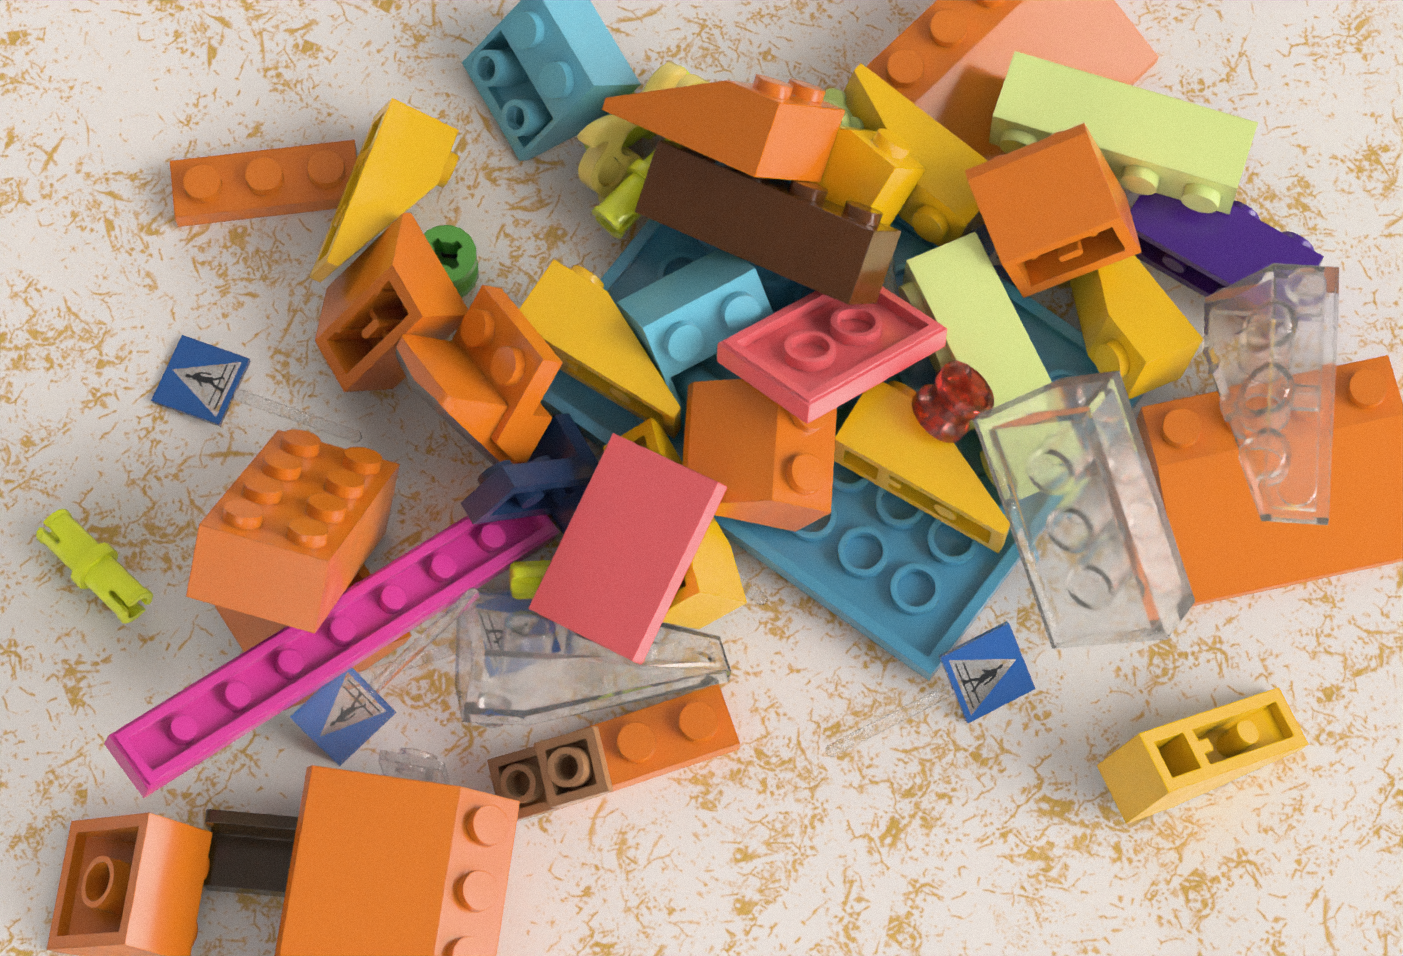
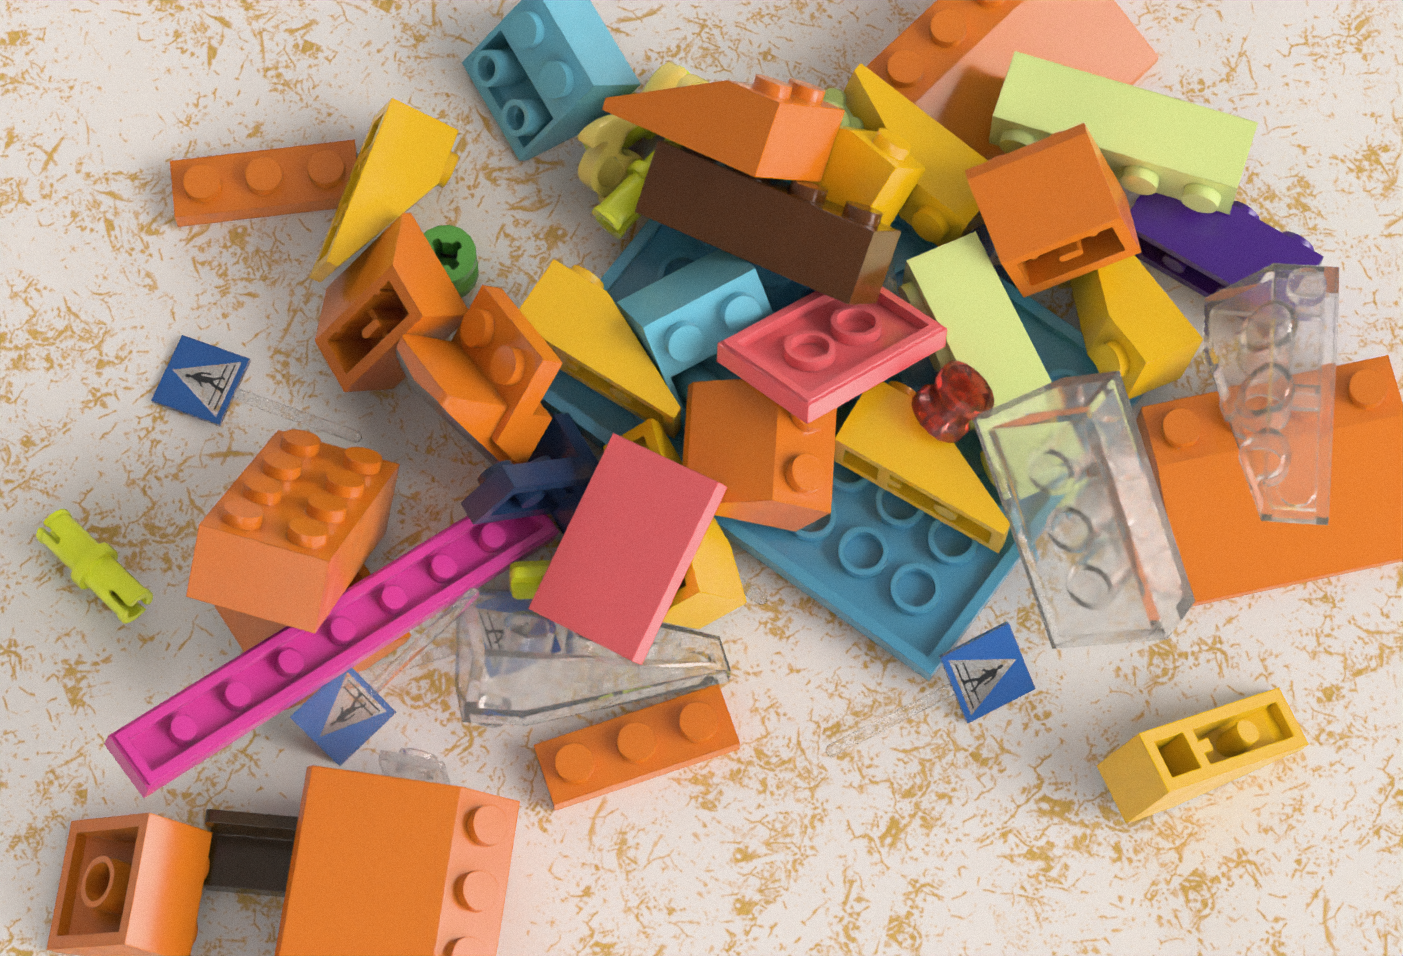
medium nougat slope [487,726,613,822] -> none

